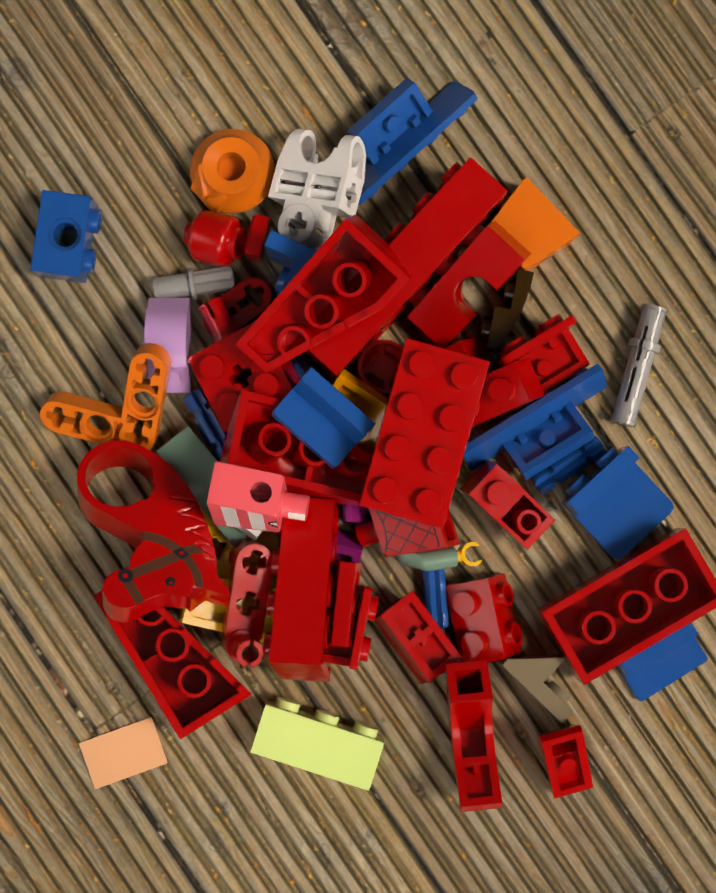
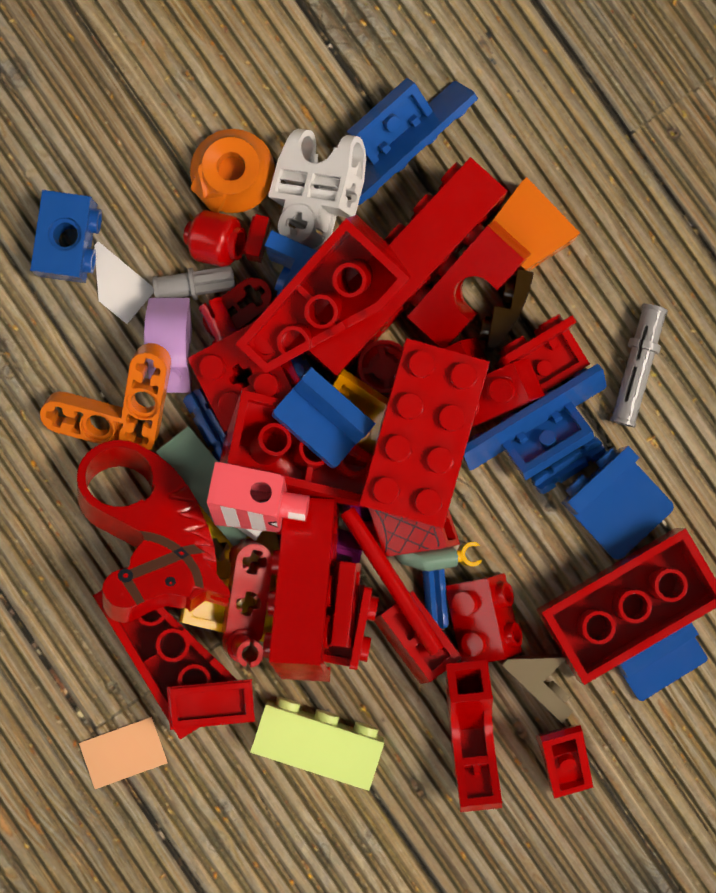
red slope [460,460,555,550] -> none
none -> white sticker [94,241,154,324]
none -> red tile [167,679,255,730]
none -> red bar [340,506,444,656]

